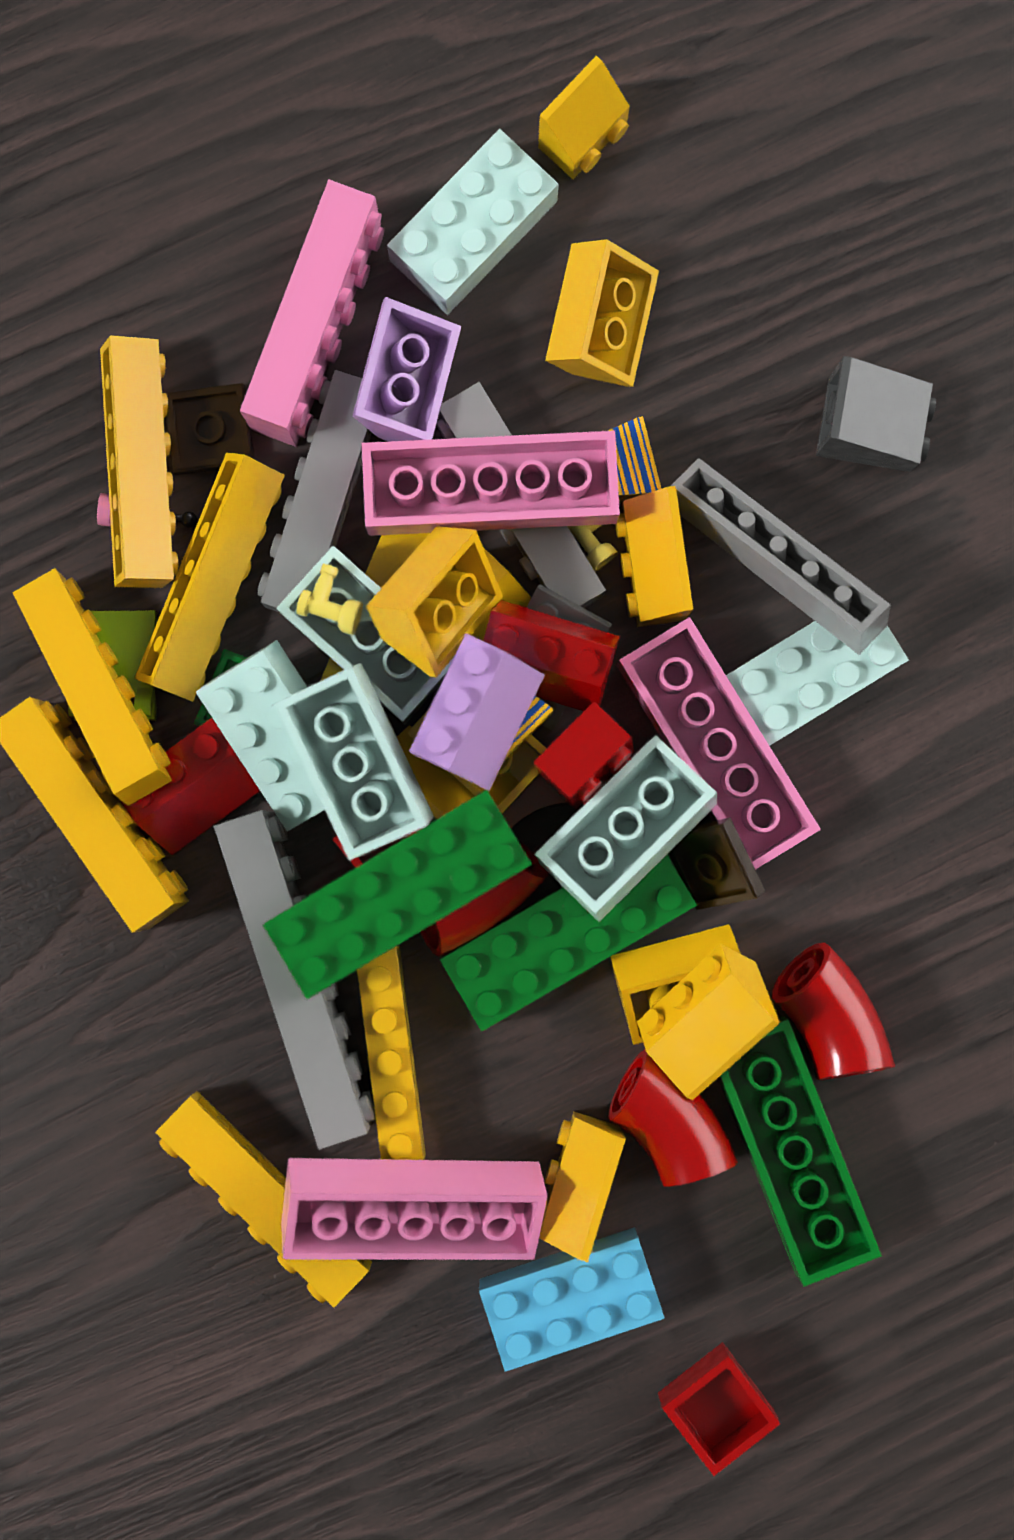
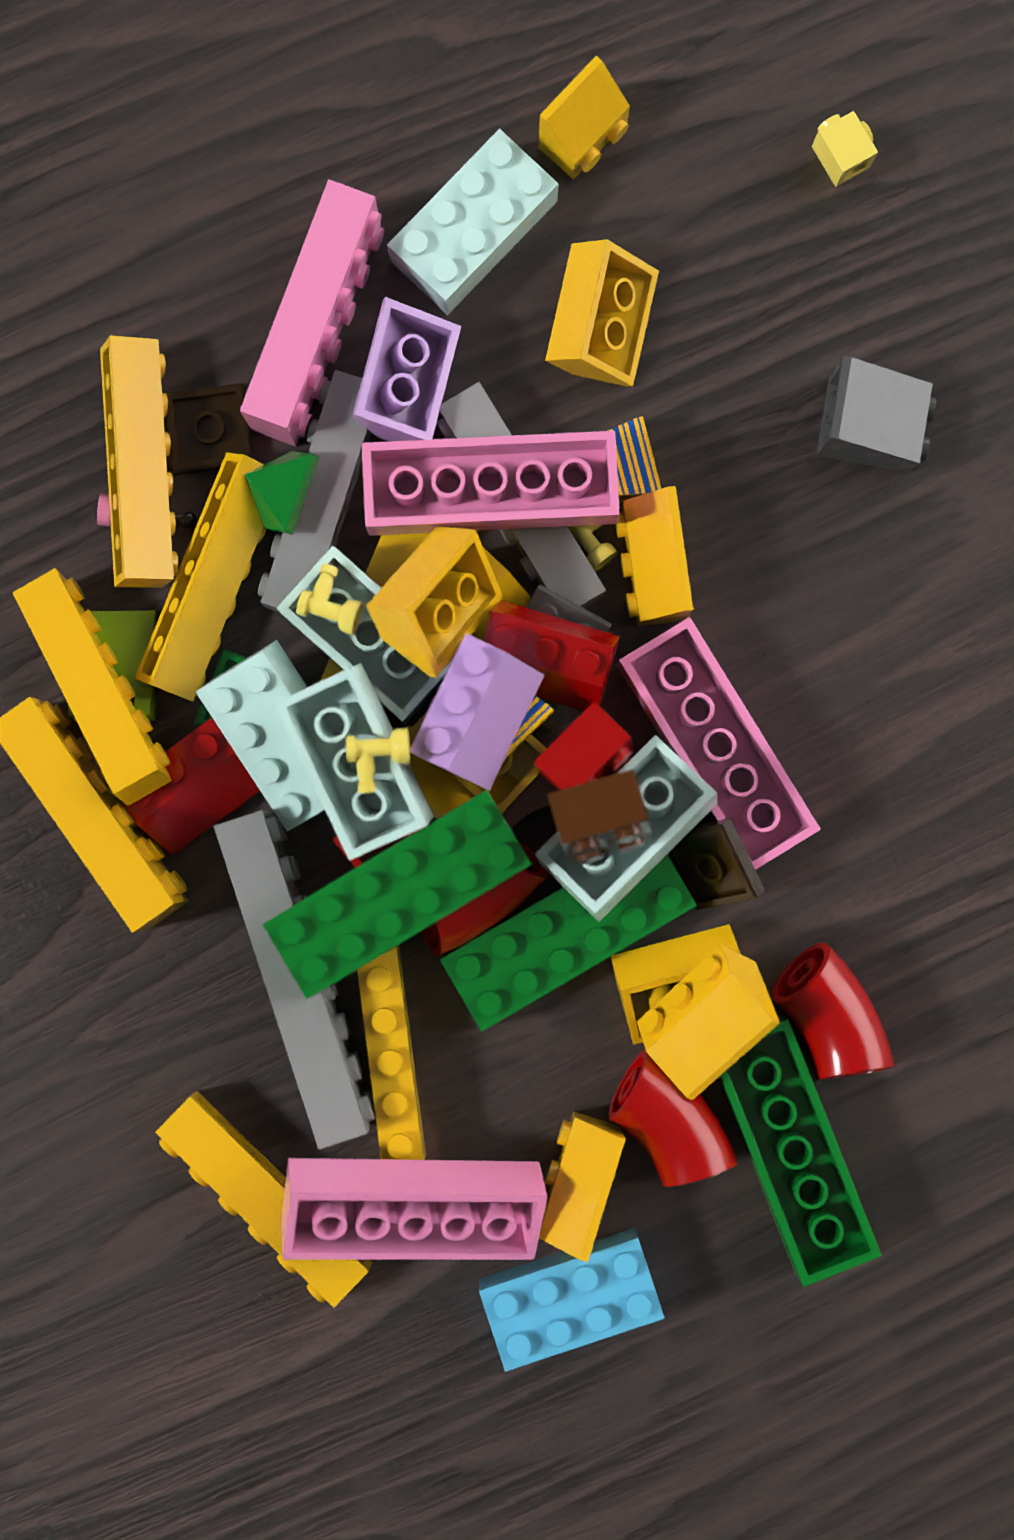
red piece [658,1342,780,1476] -> none
light grey brick [671,458,891,655] -> none
light aqua brick [726,621,909,746] -> none
none -> green slope [245,451,319,535]
none -> light yellow piece [346,728,410,793]
none -> reddish brown brick [547,769,652,865]
none -> light yellow brick [812,111,878,187]

